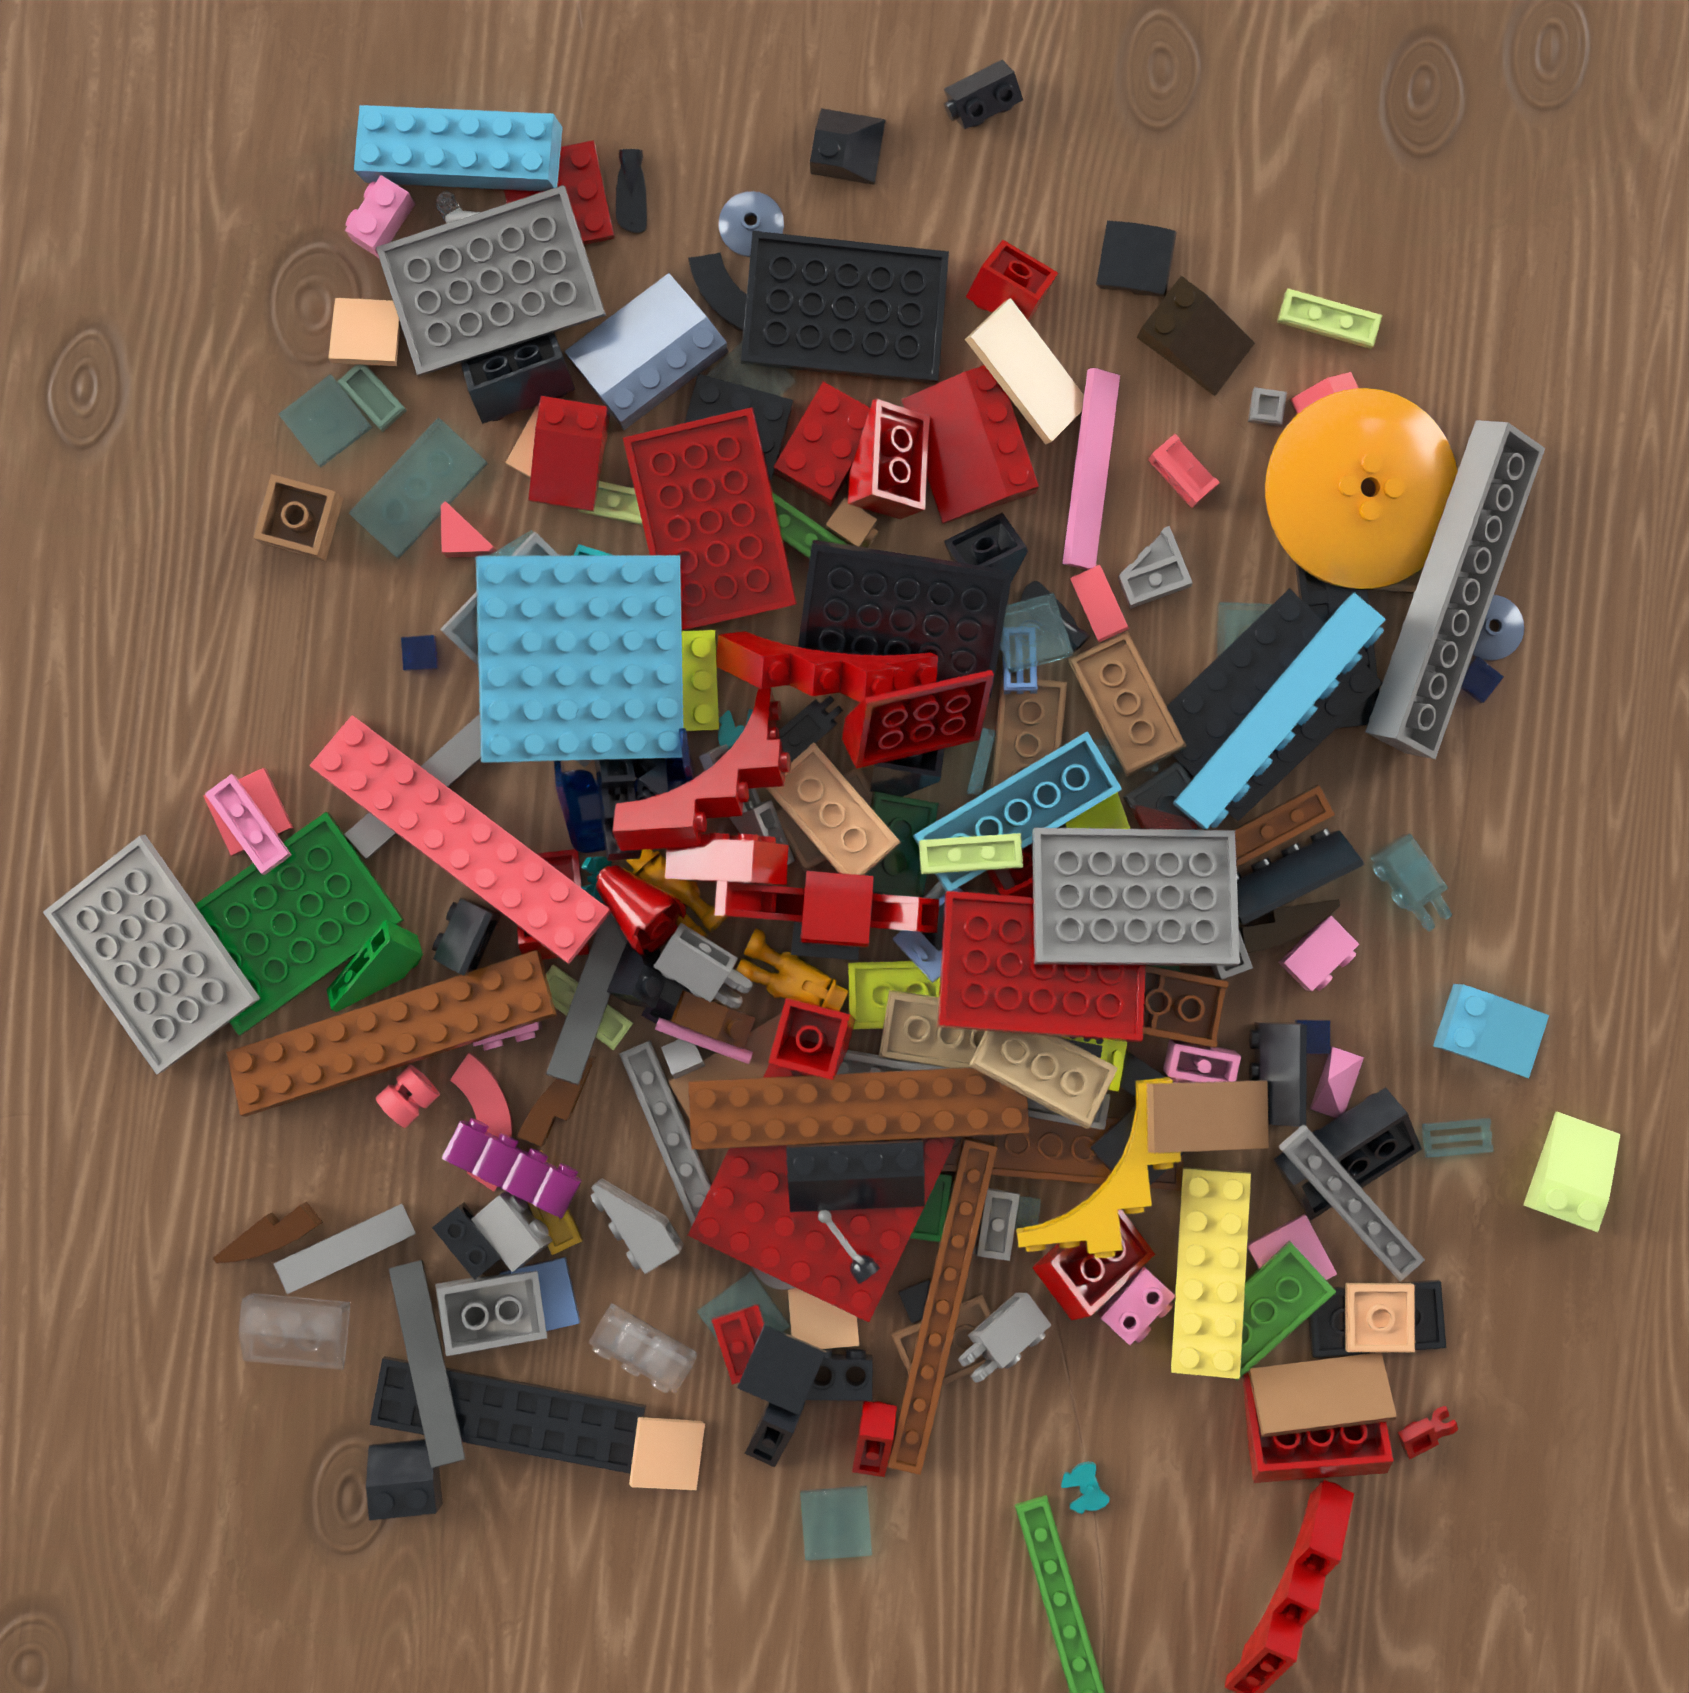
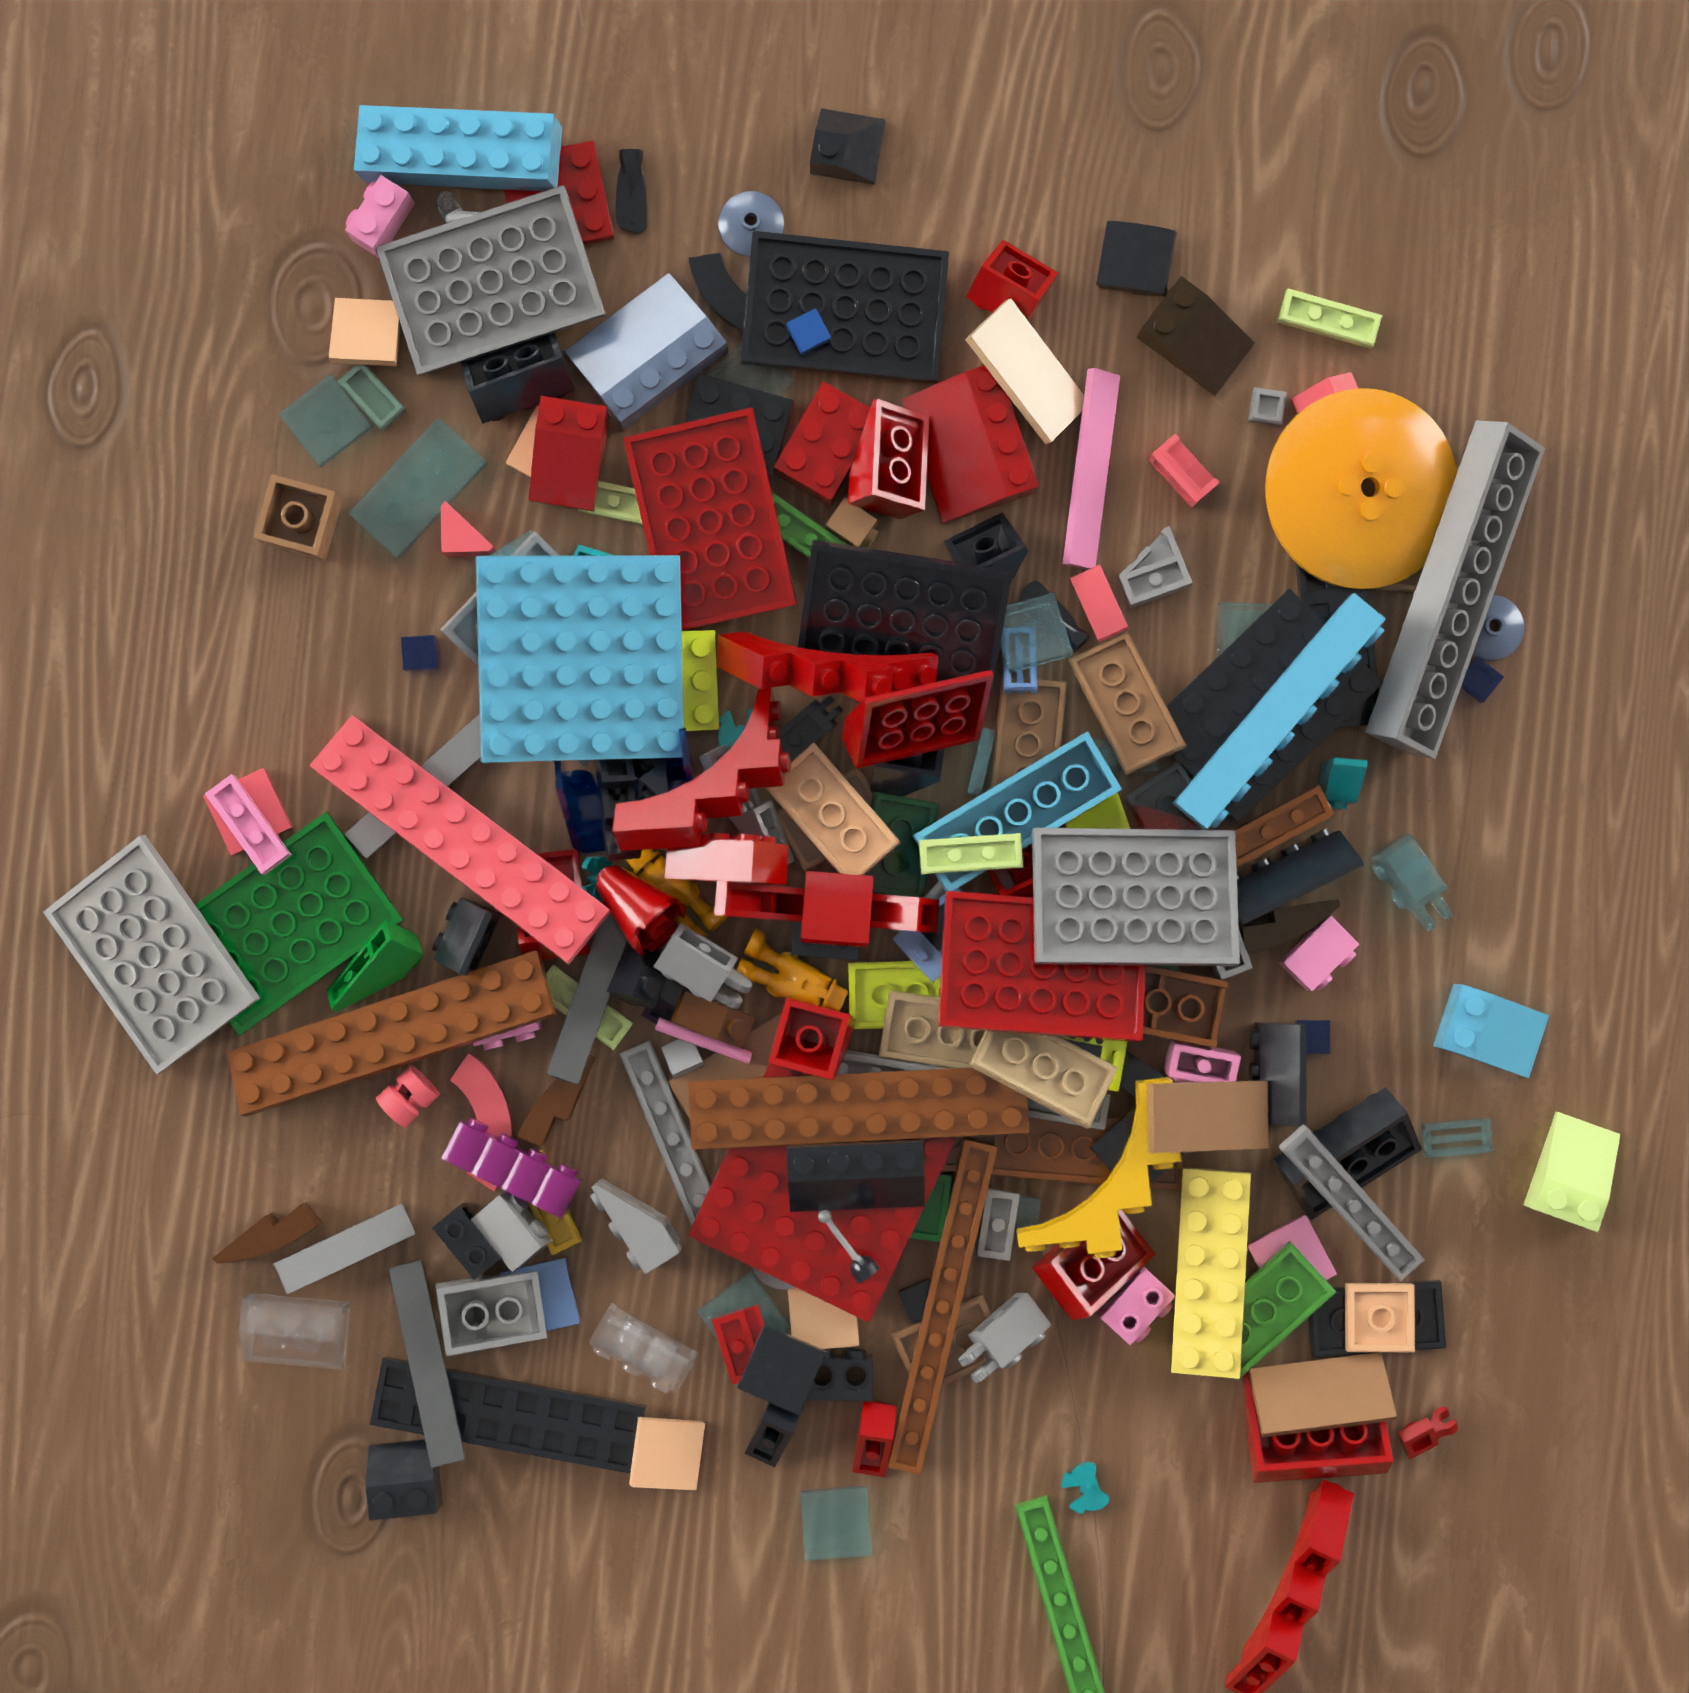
black brick [944,60,1023,129] -> none
bright pink slope [1310,1046,1364,1118] -> none
none -> blue tile [786,308,831,355]
none -> teal slope [1319,758,1367,810]

